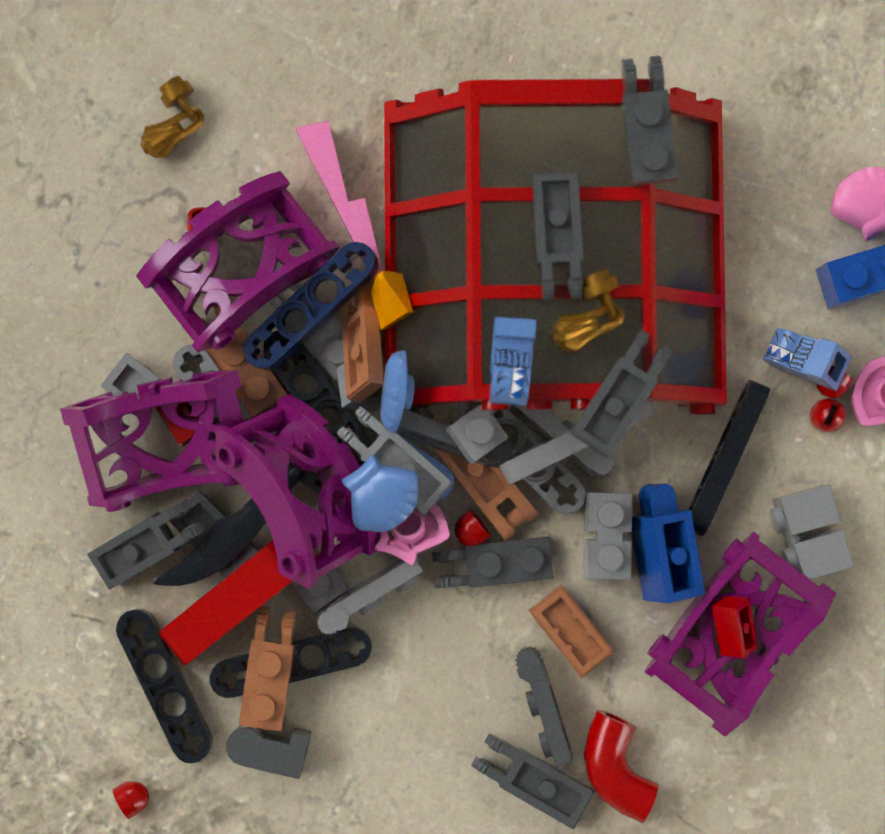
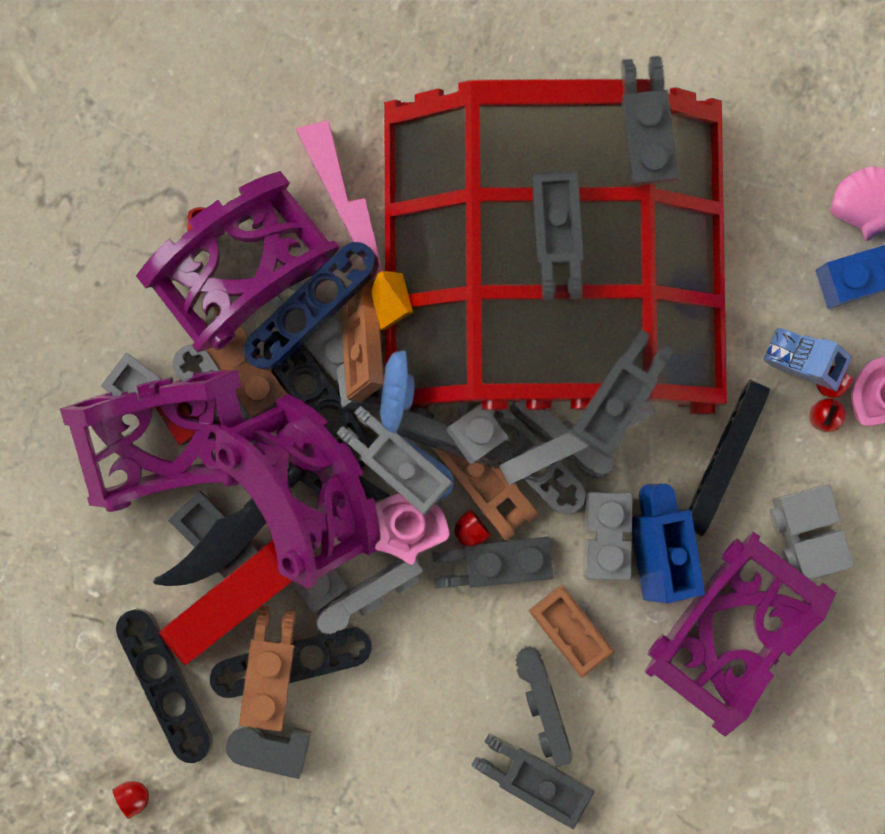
dark grey hinge [87,499,205,590] -> none
pearl gold piece [140,76,204,158] -> none
medium blue animal [342,454,419,532] -> none
medium blue leg [490,317,537,406] -> none
pearl gold piece [551,268,624,353] -> none
red cylinder [583,709,659,823] -> none
red piece [712,596,758,659] -> none

